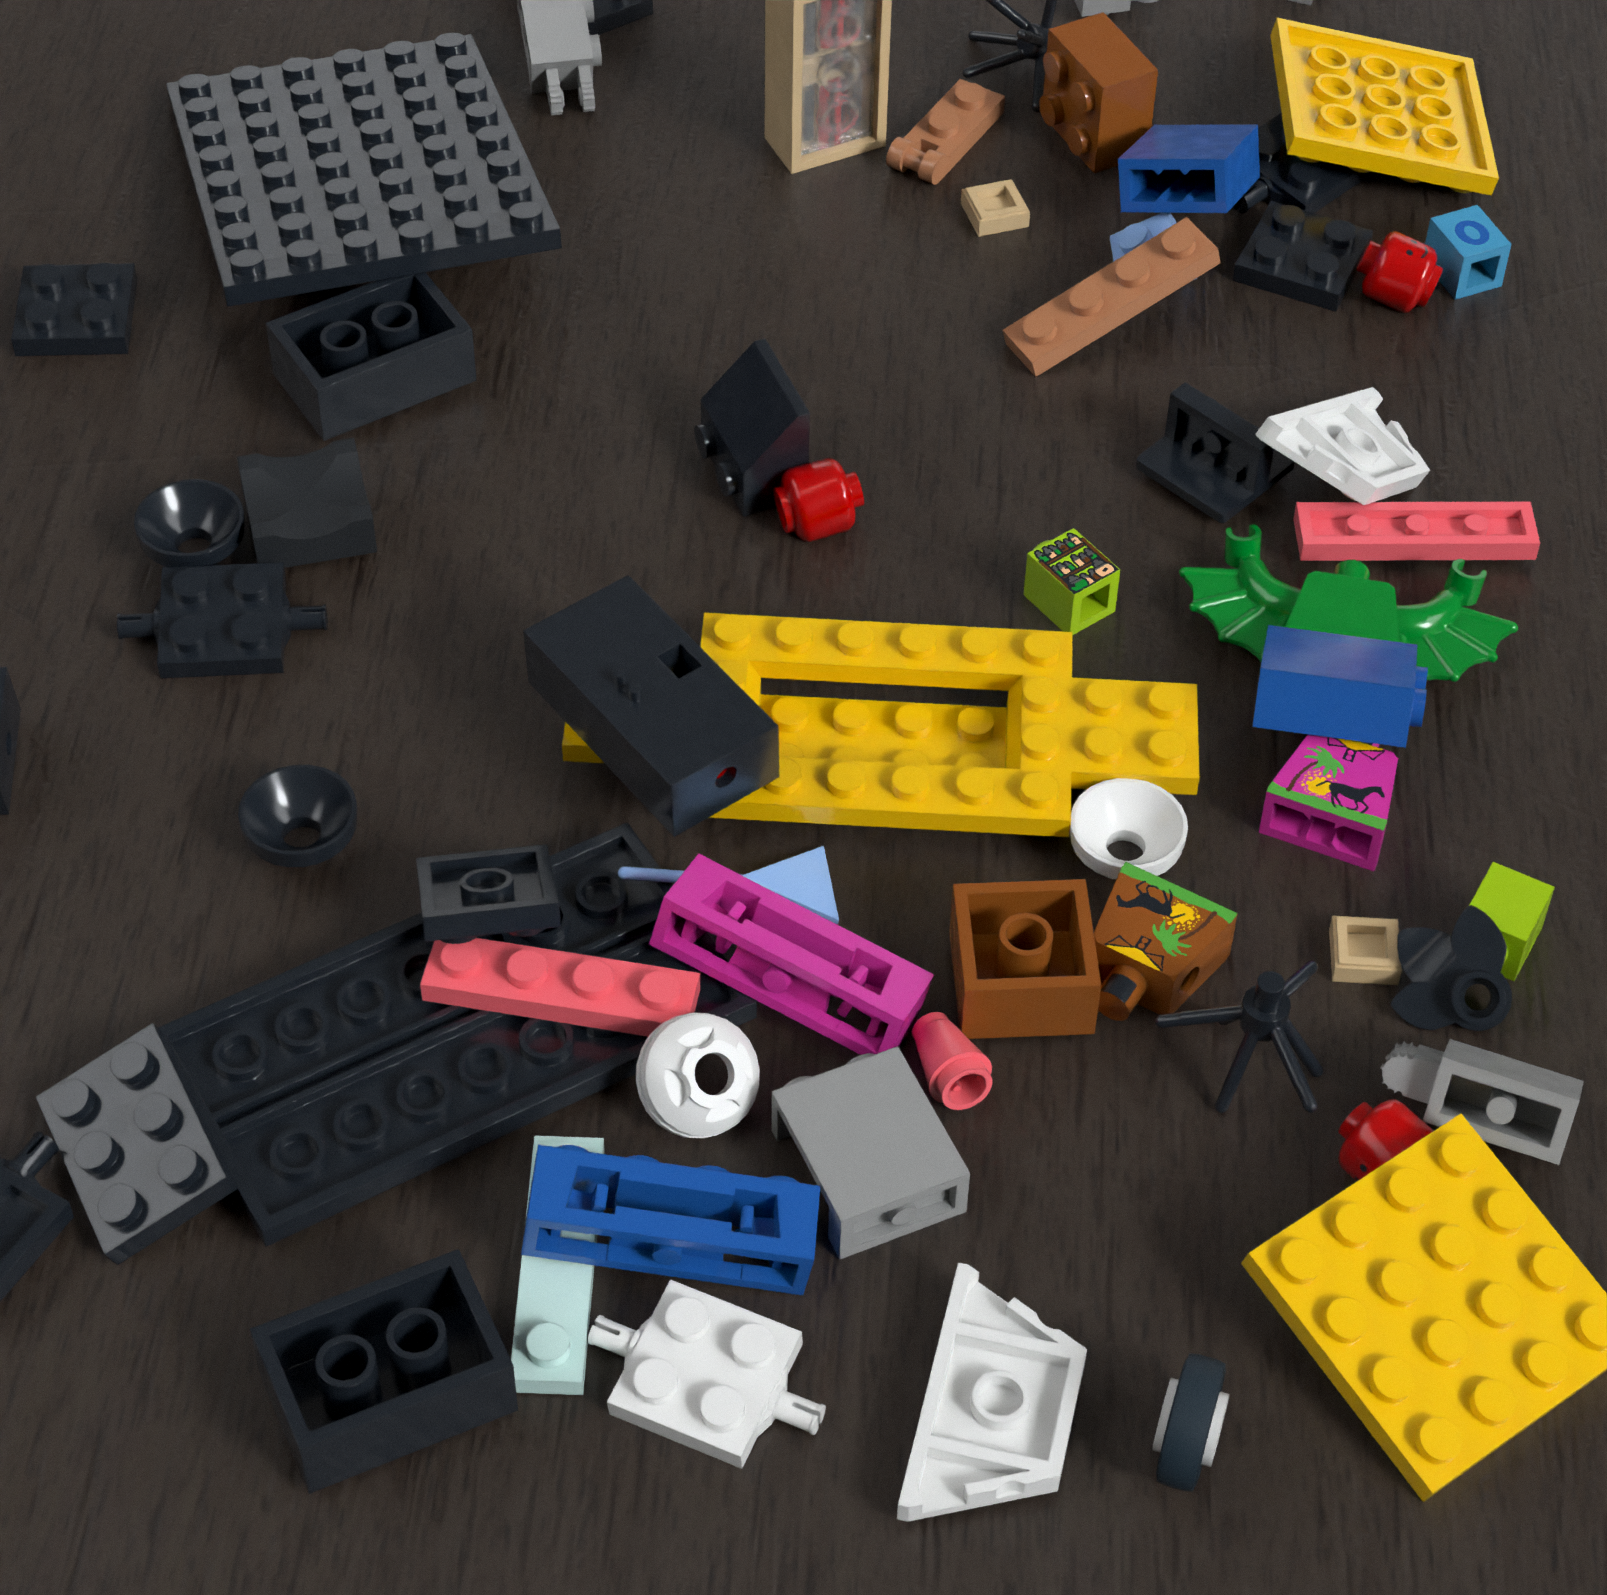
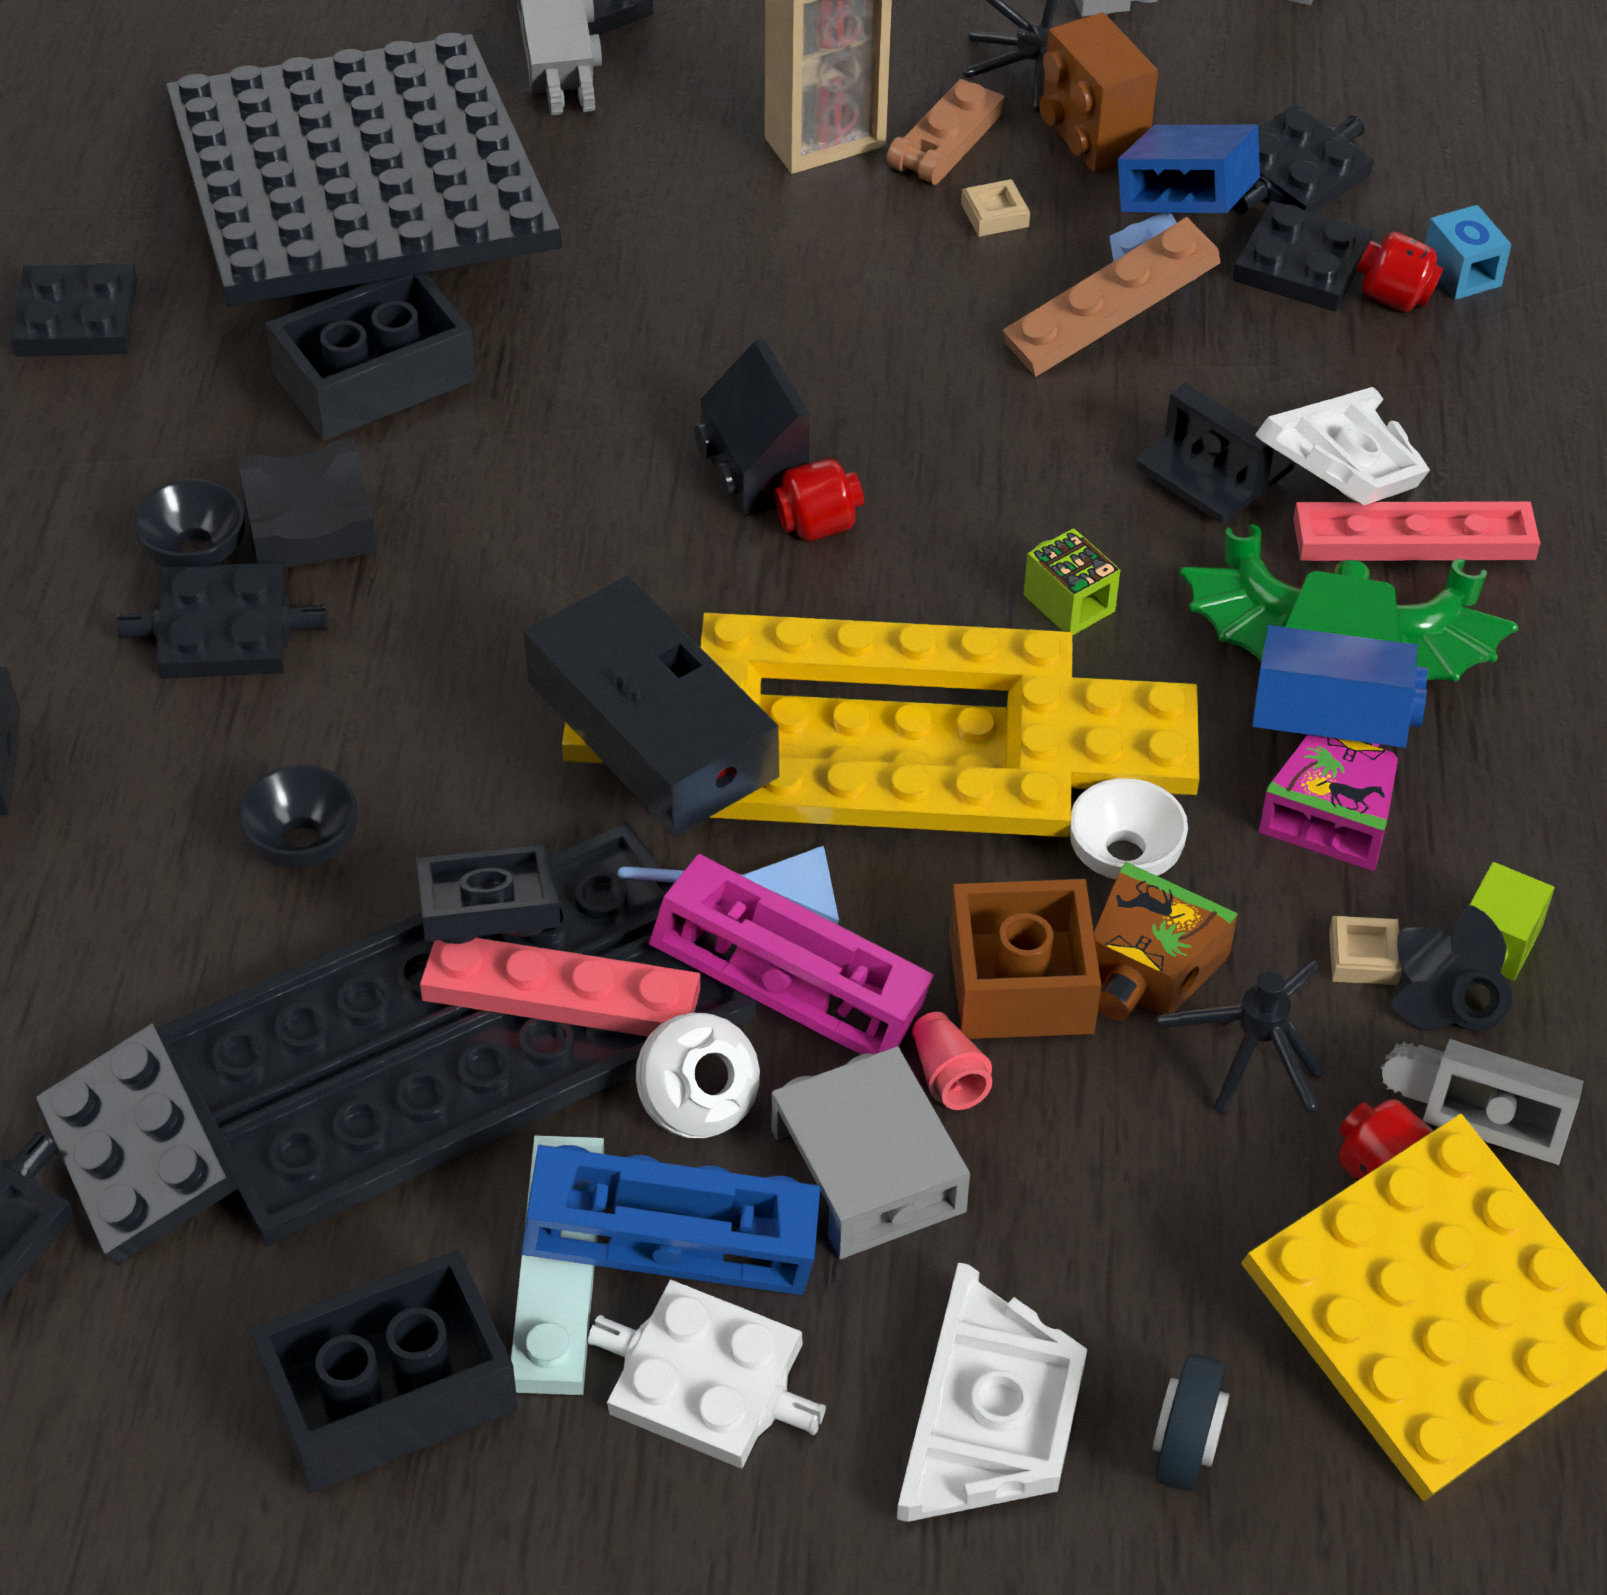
yellow plate [1270,18,1499,195] -> none

